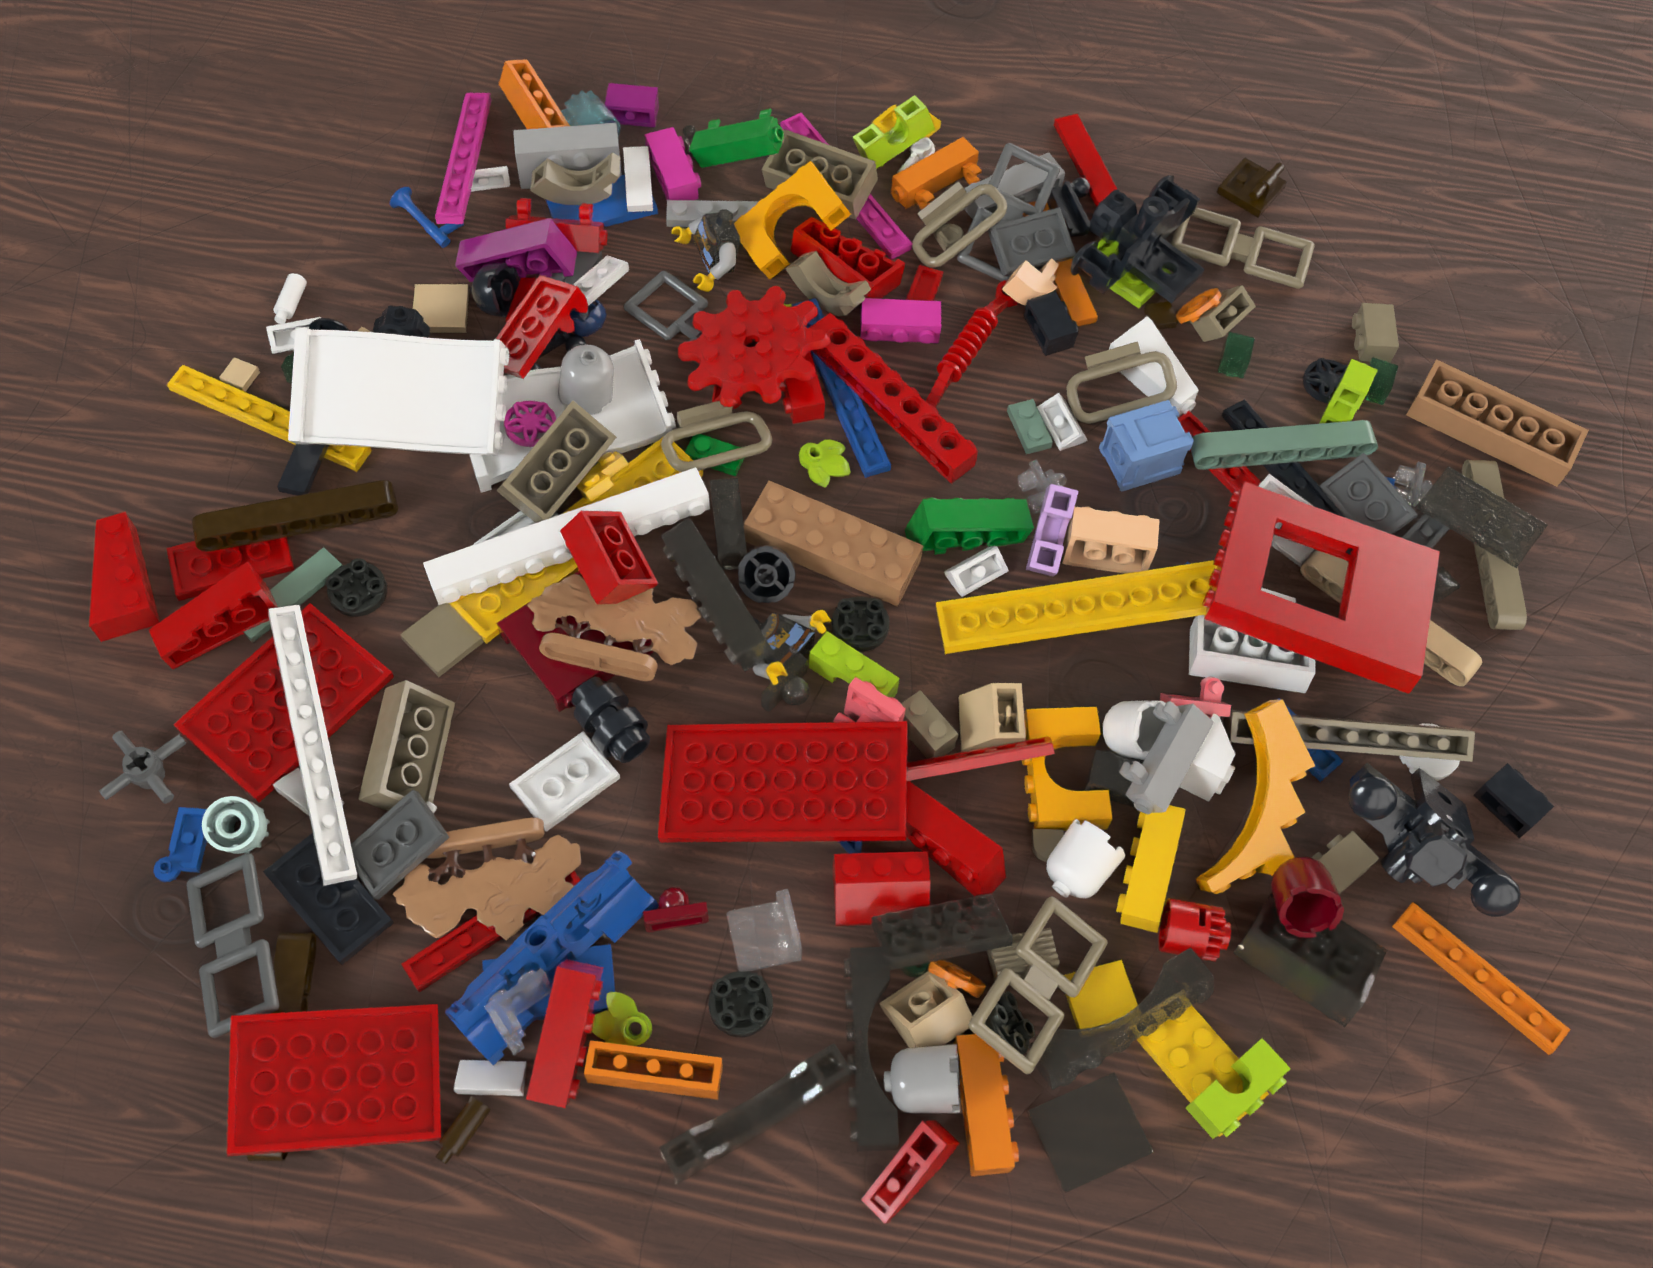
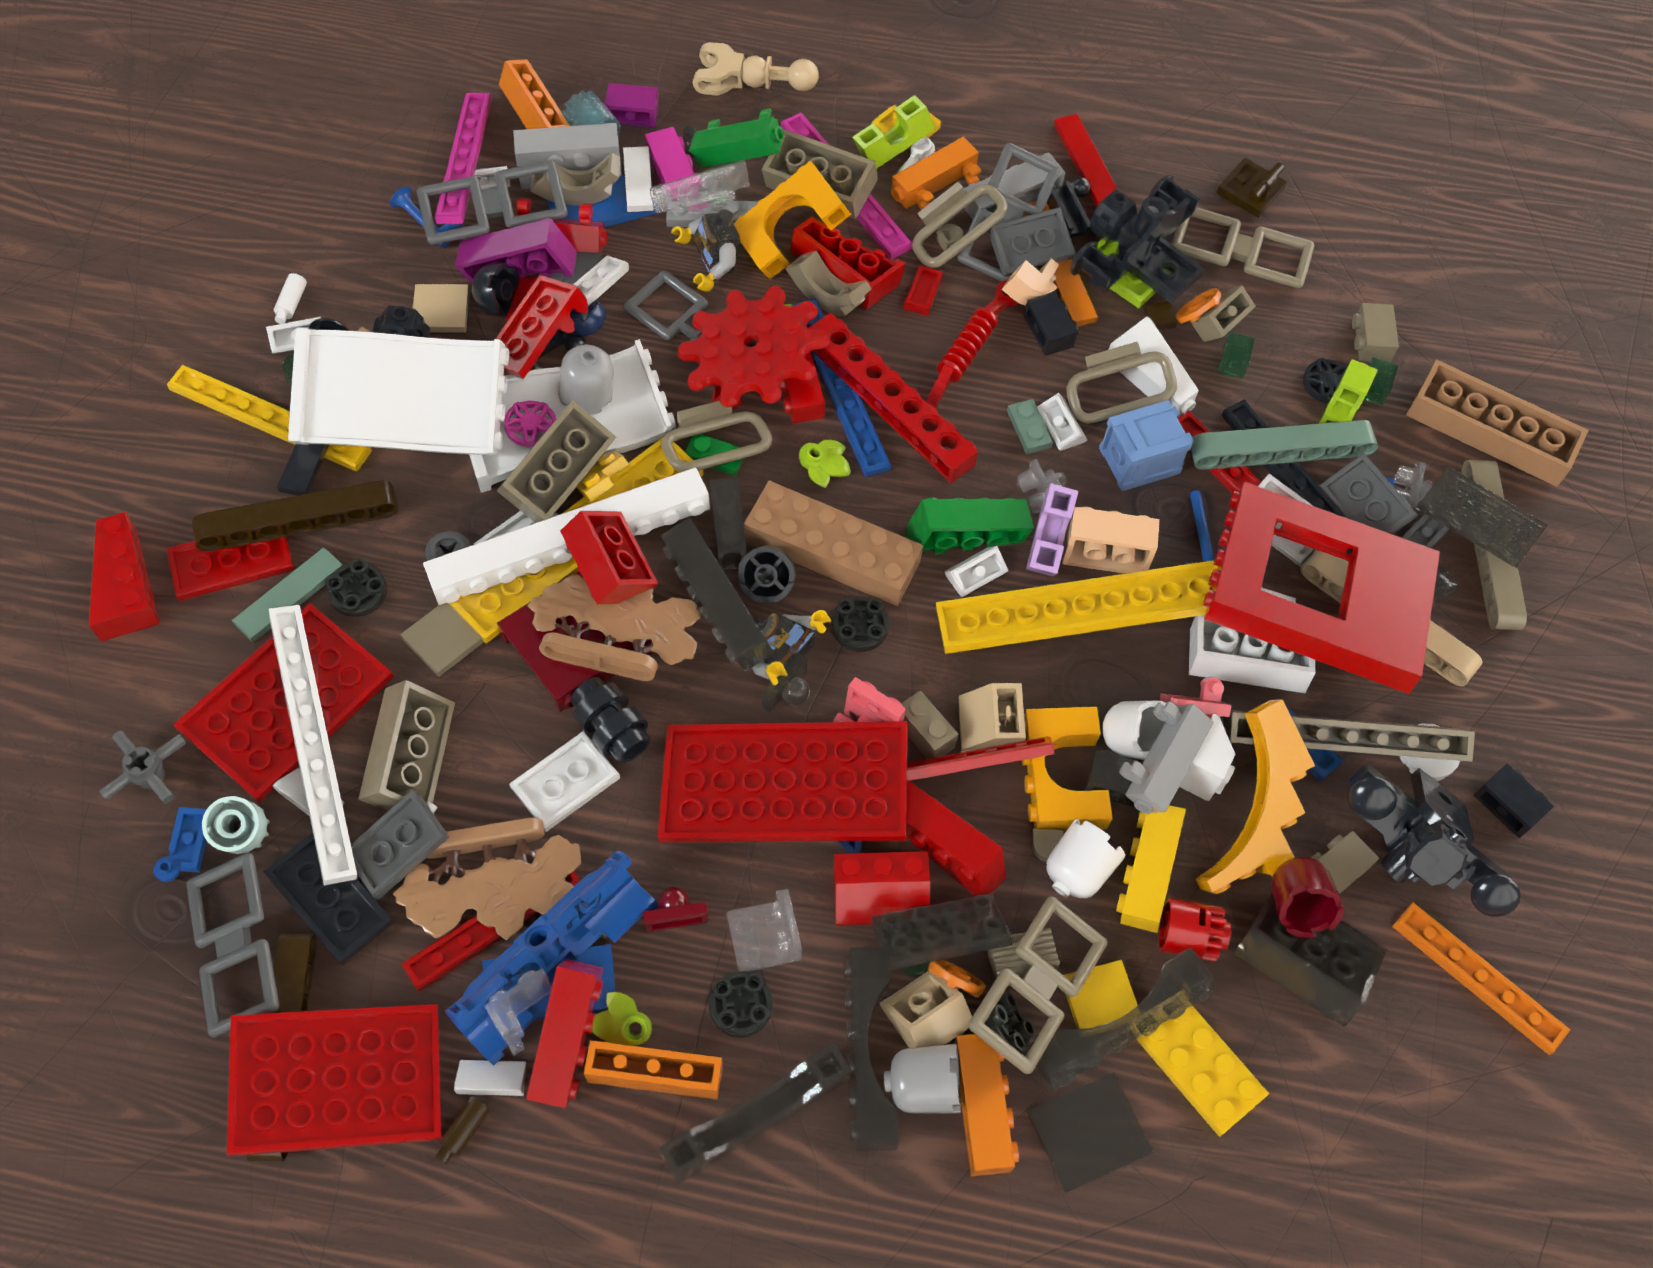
red wedge [149,562,278,670] -> none
tan tile [219,357,260,392] -> none
lime arch [809,631,900,698] -> none
dark pink brick [860,298,941,344] -> none
red slope [861,1120,960,1224] -> none
lime arch [1186,1038,1291,1139] -> none
none -> dark grey bar [417,160,568,245]
none -> dark grey gear [425,531,471,561]
none -> clear bracket [649,160,750,214]
none -> tan piece [692,43,819,95]
none -> blue bar [1190,491,1214,562]

